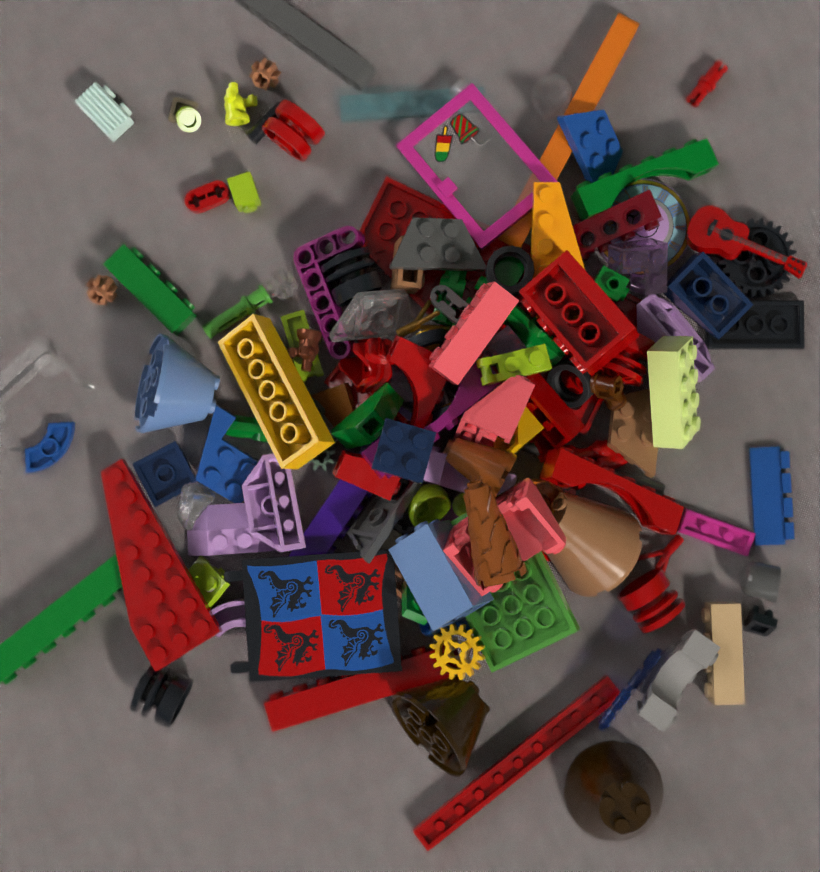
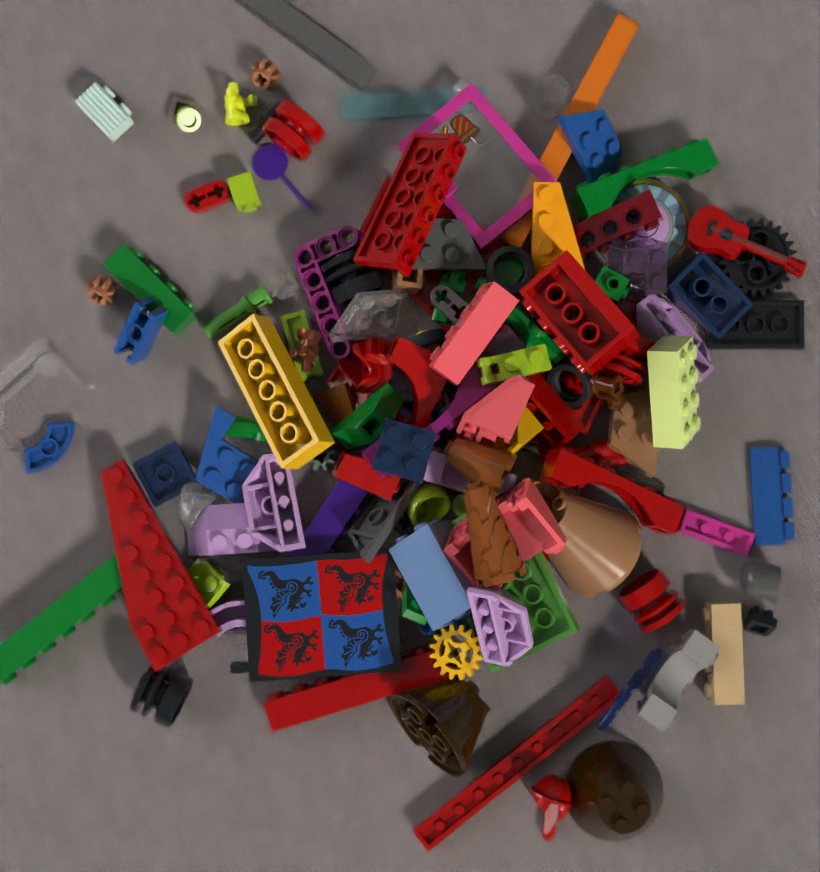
medium blue cone [134,334,220,433] -> none
pearl gold plant [395,300,451,338] -> none
red plant [637,534,684,573] -> none
red pin [685,60,728,108] -> none
none -> blue piece [113,296,169,365]
none -> dark purple piece [252,145,312,210]
none -> red bracket [353,133,467,277]
none -> lavender wedge [467,587,534,667]
none -> red piece [529,774,573,841]

